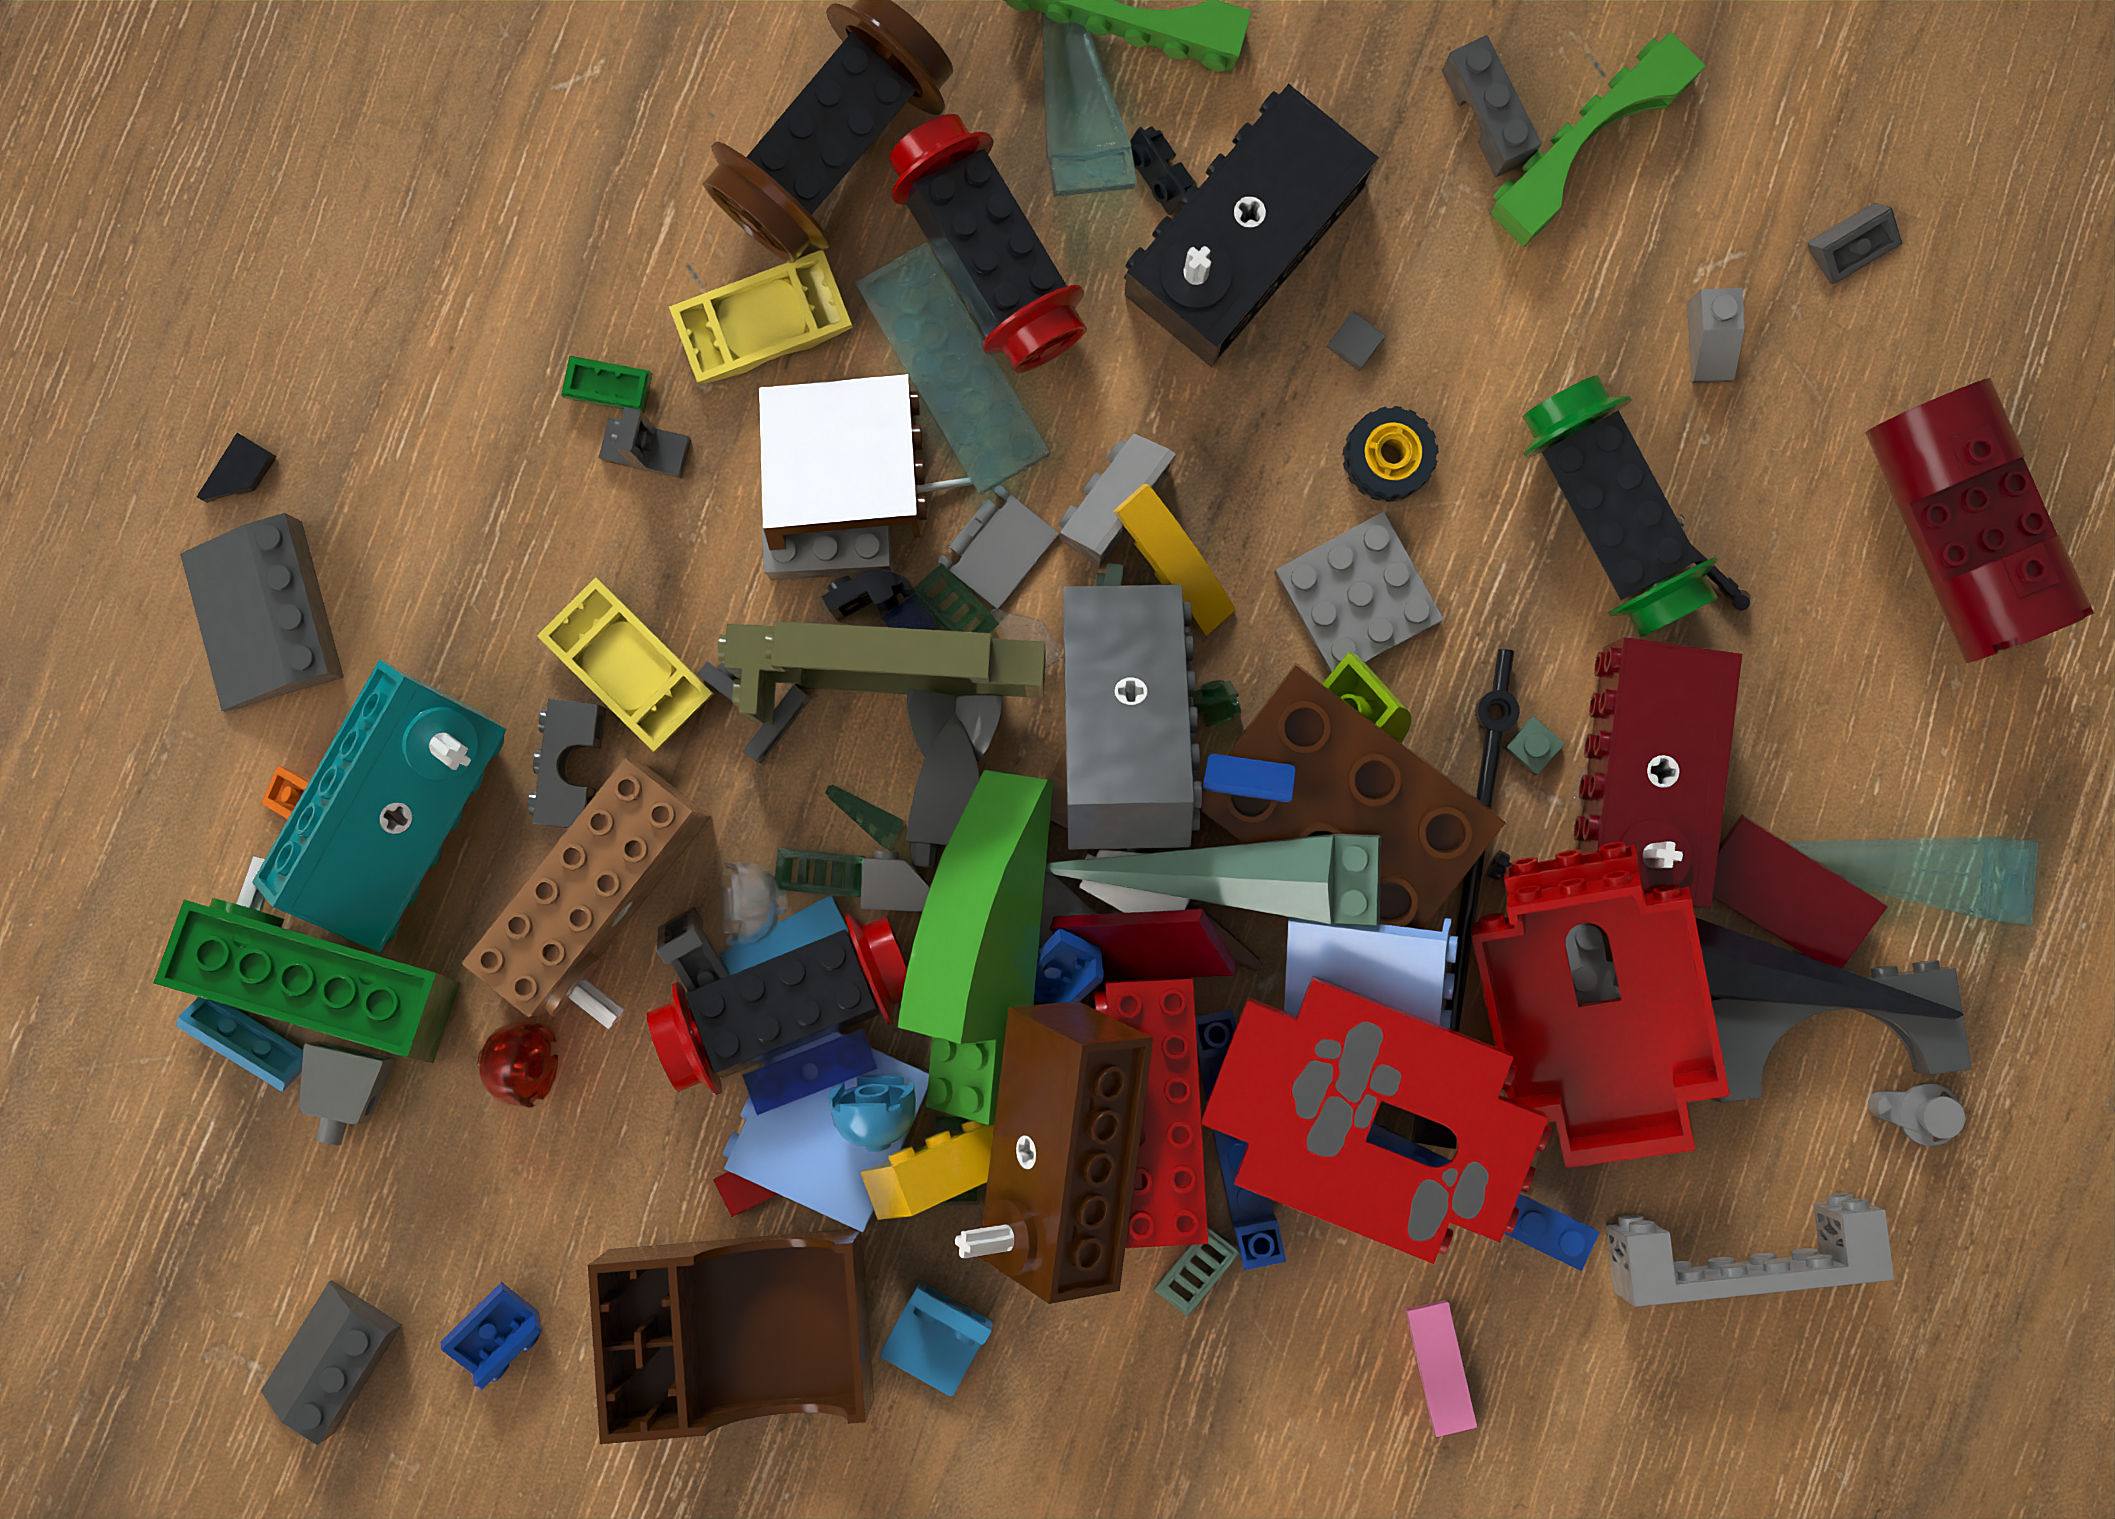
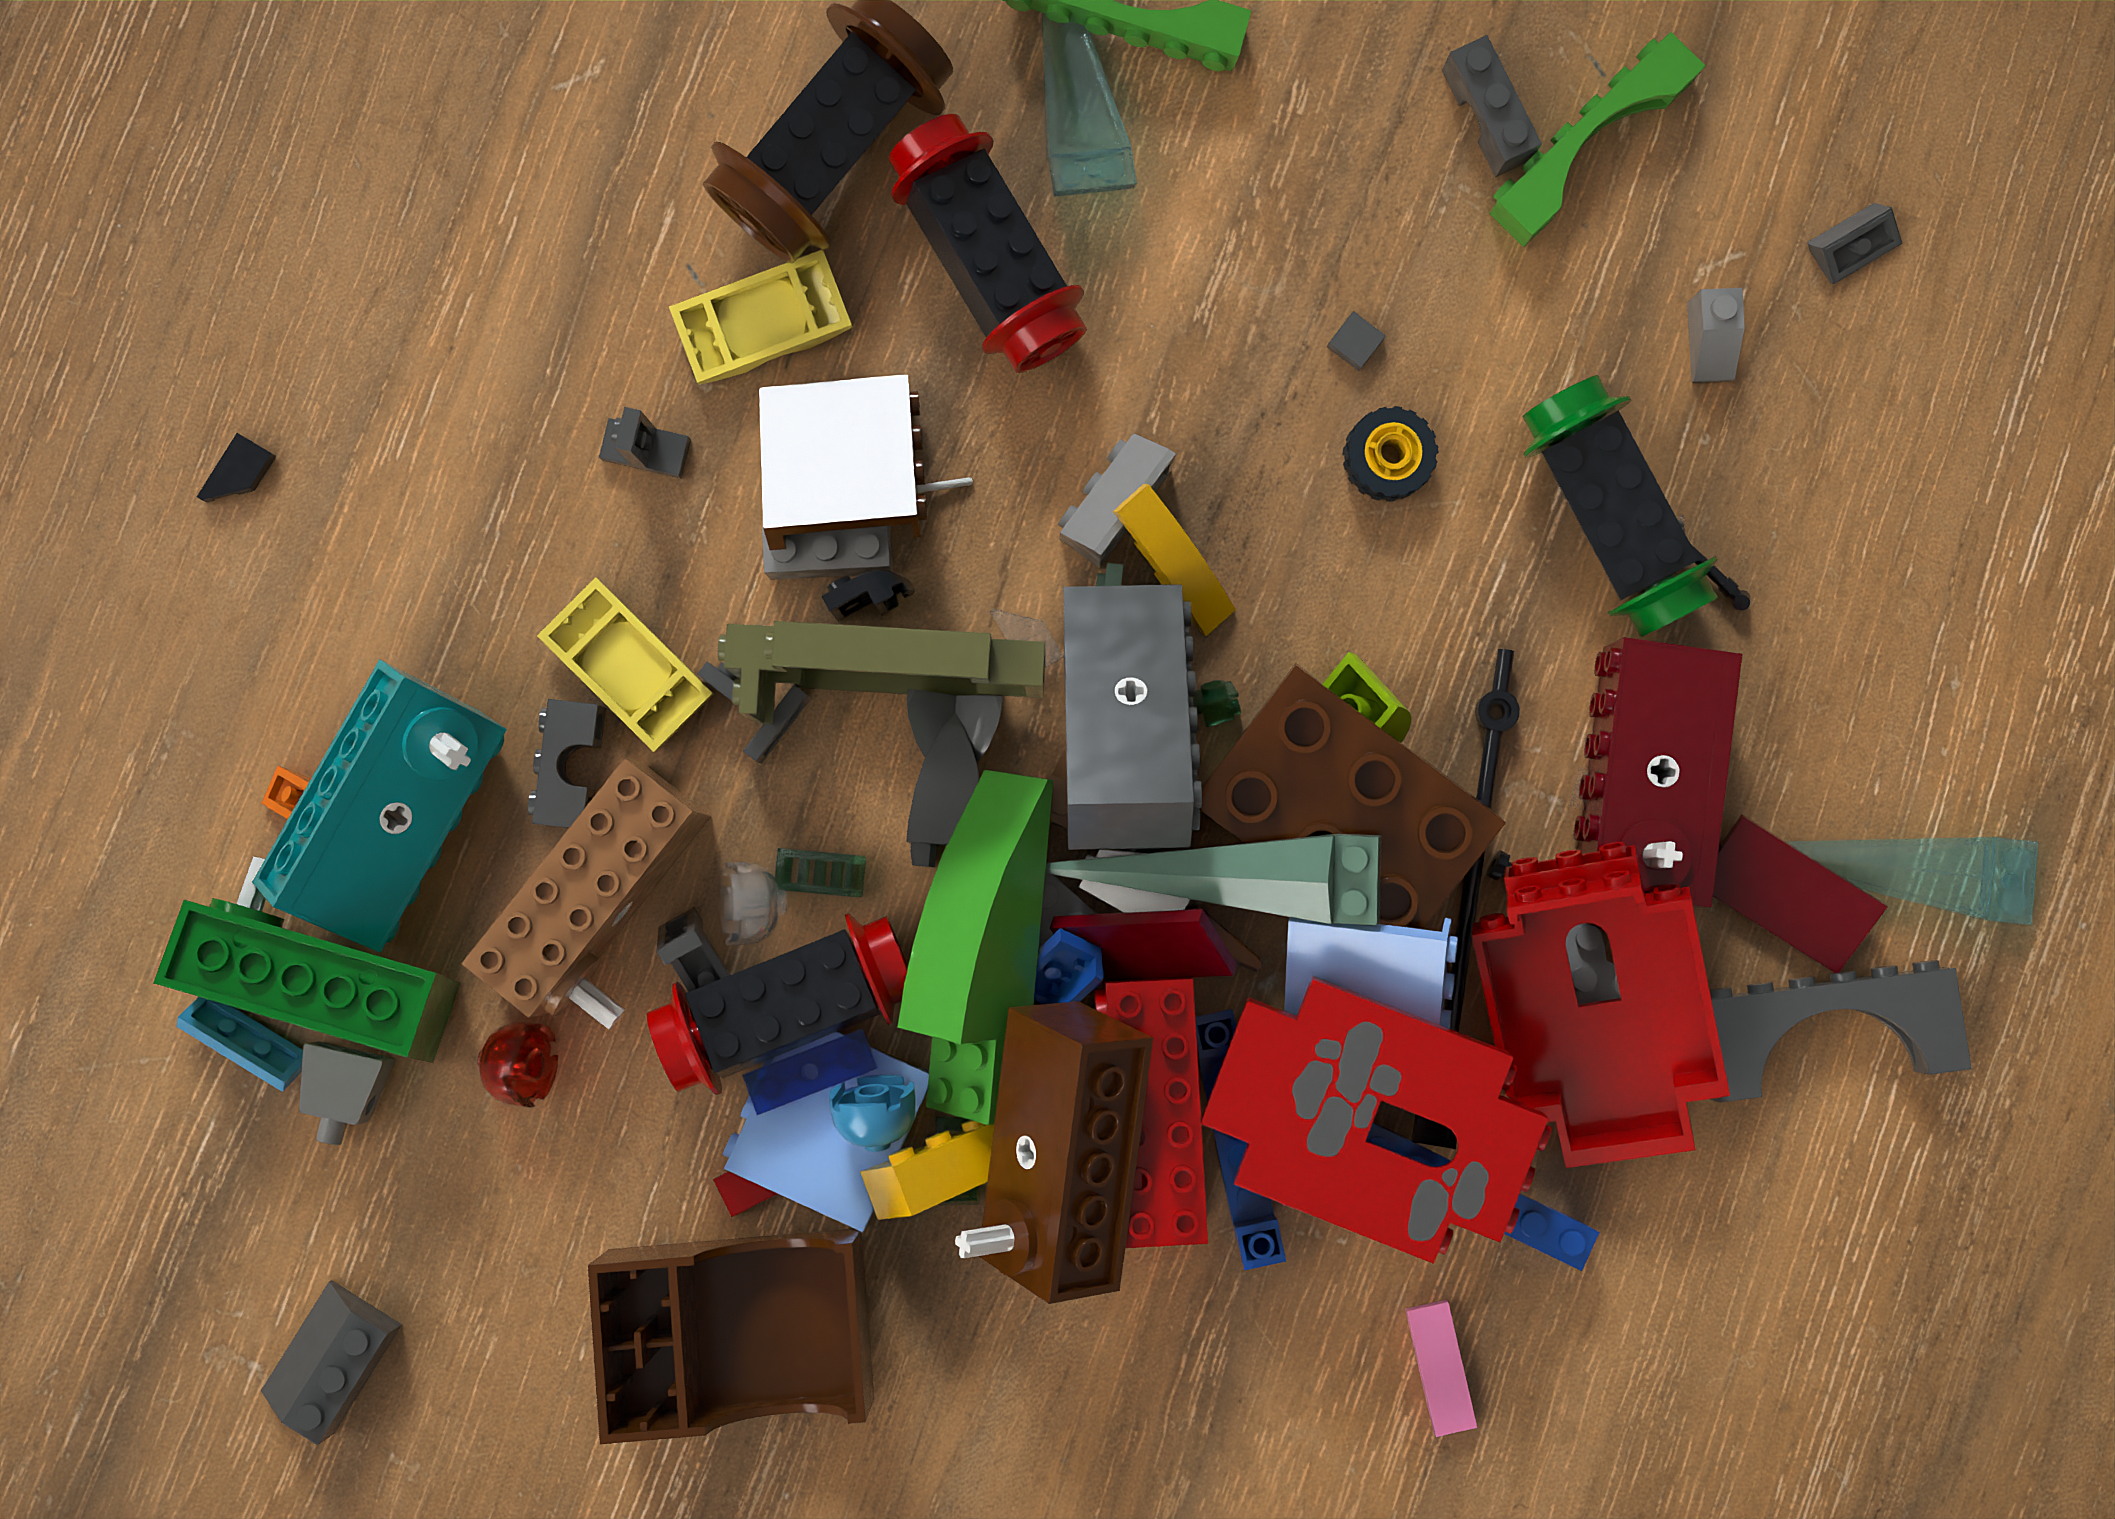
dark grey slope [180,513,344,712] -> none
blue bracket [440,1282,542,1390] -> none
green plate [561,355,652,413] -> none
dark azure tile [720,895,850,975] -> none
clear green slope [825,785,907,851] -> none
clear light blue plate [855,242,1050,496] -> none
light grey slope [860,851,931,912] -> none
dark azure bracket [880,1280,993,1396] -> none
clear blue plate [882,594,940,630] -> none
clear green slope [914,563,1000,633] -> none
light grey piece [937,485,1059,610] -> none
black piece [1124,84,1379,367] -> none
black hinge [1124,126,1197,215] -> none
sand green slope [1154,1224,1240,1316] -> none
blue slope [1203,754,1295,802] -> none
light grey plate [1274,512,1444,674] -> none
sand green plate [1504,716,1565,776] -> none
light grey plate [1606,1193,1894,1307] -> none
black plate [1613,917,1964,1019] -> none
dark red cylinder [1865,378,2095,663] -> none
light grey piece [1868,1083,1965,1146] -> none

